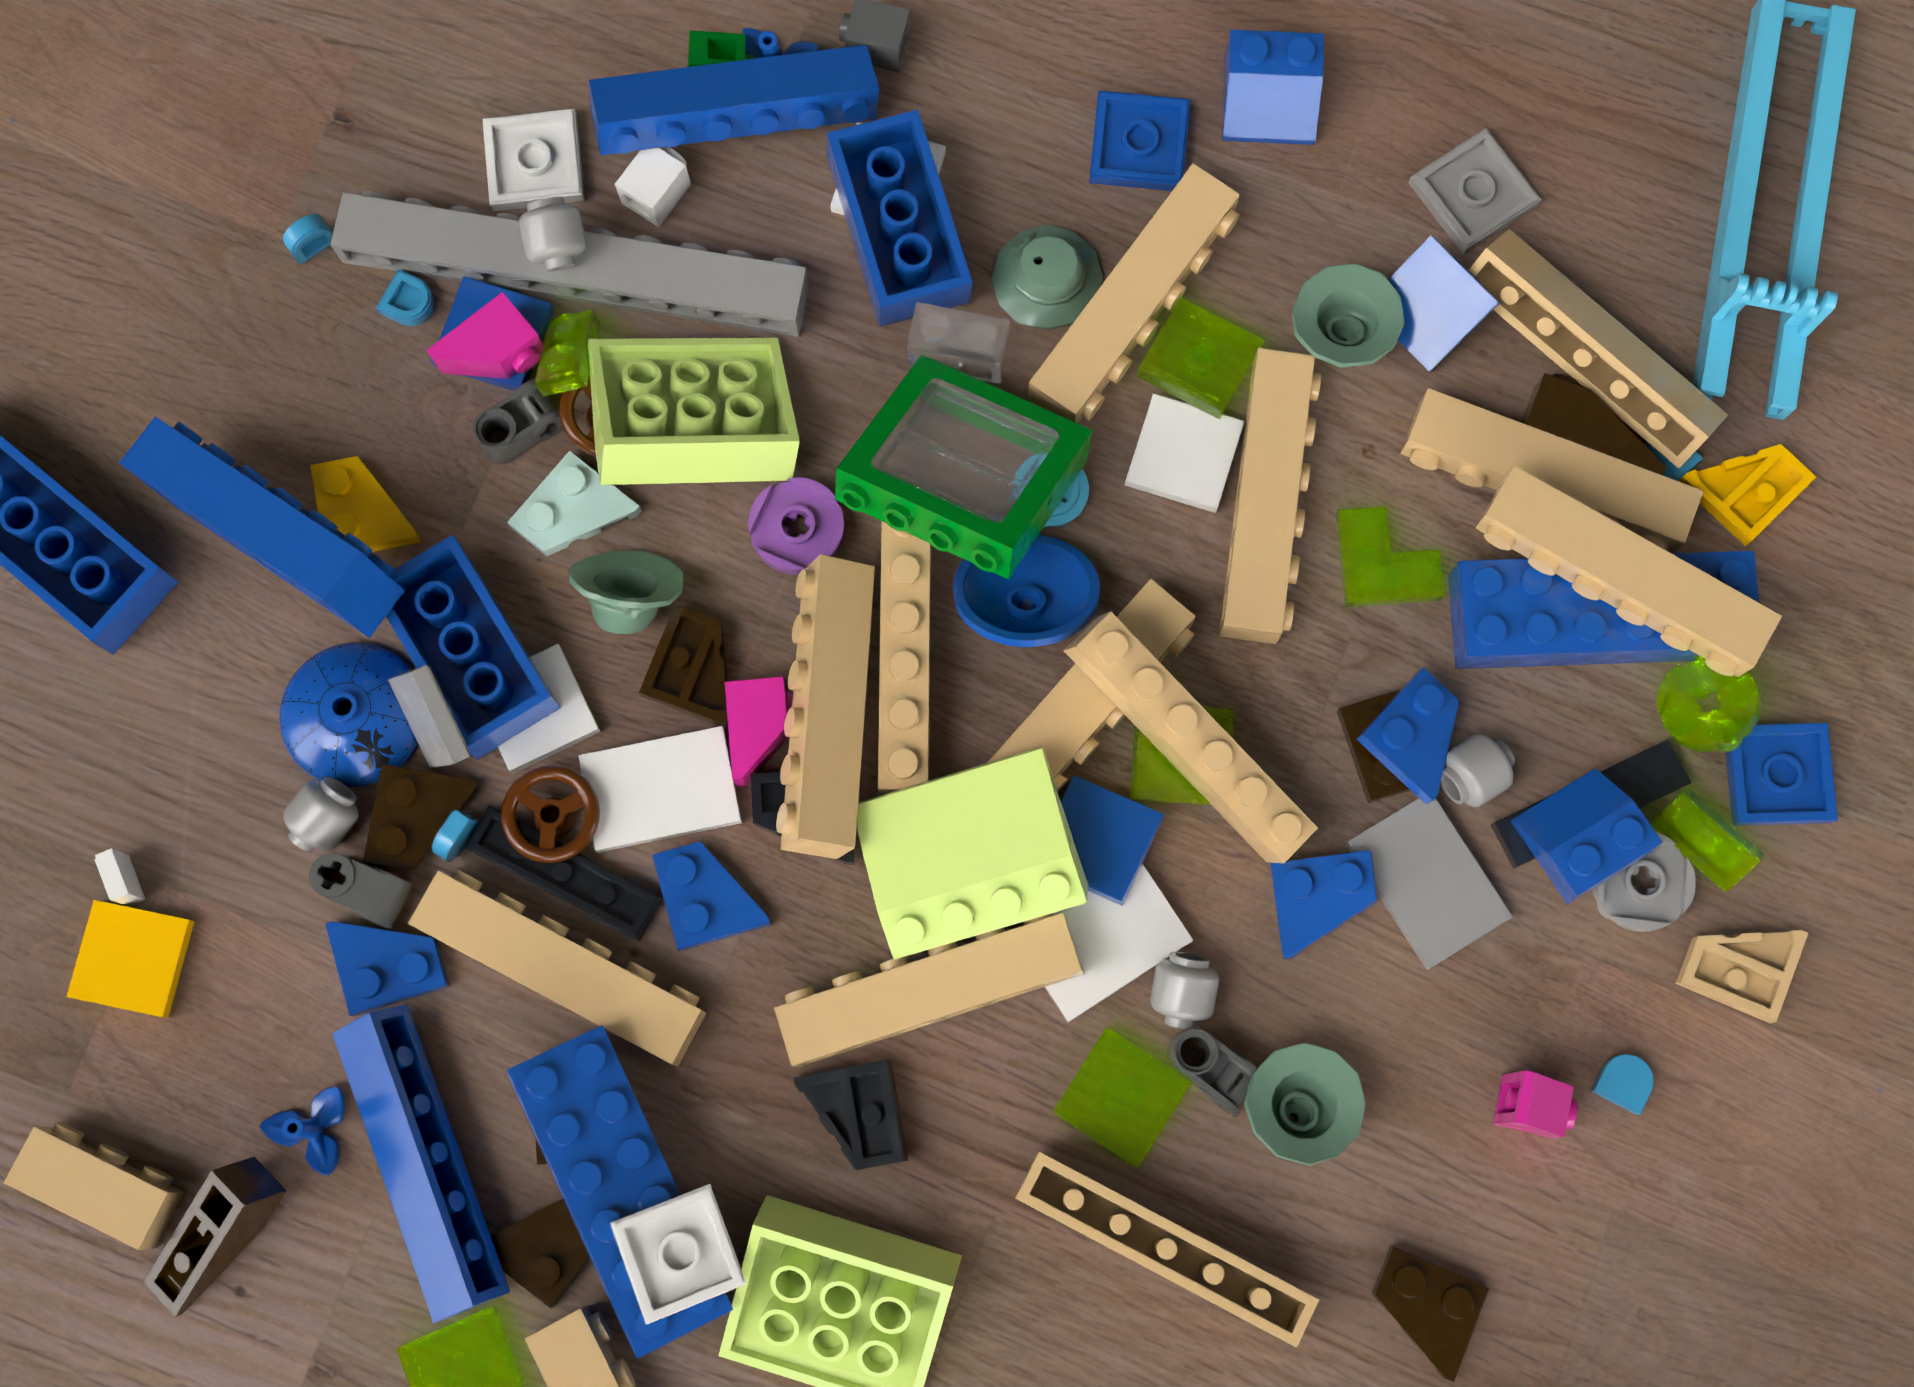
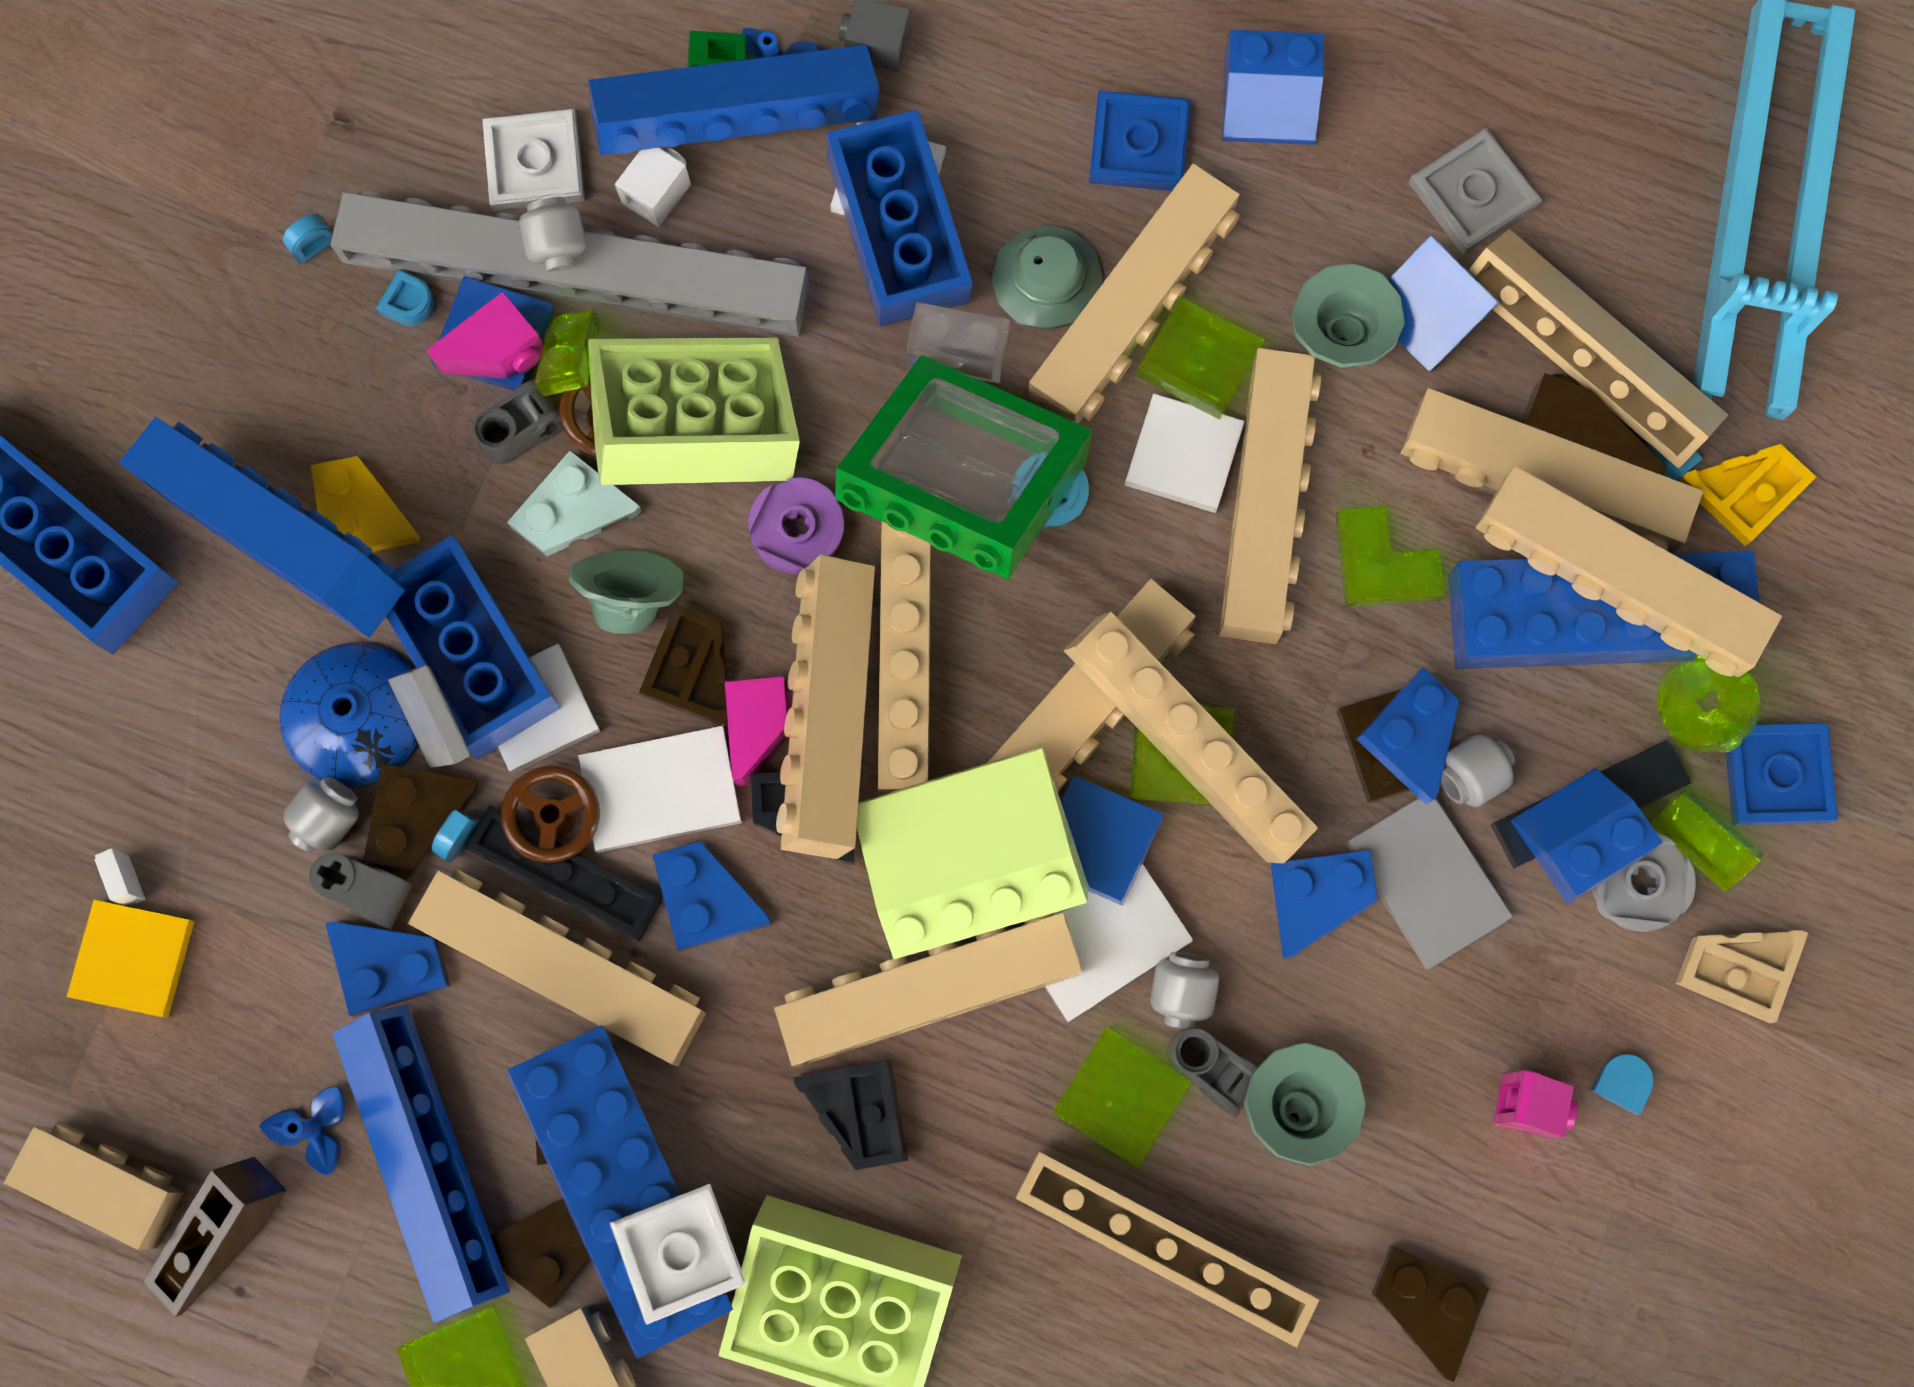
blue dish [953,535,1100,647] -> none

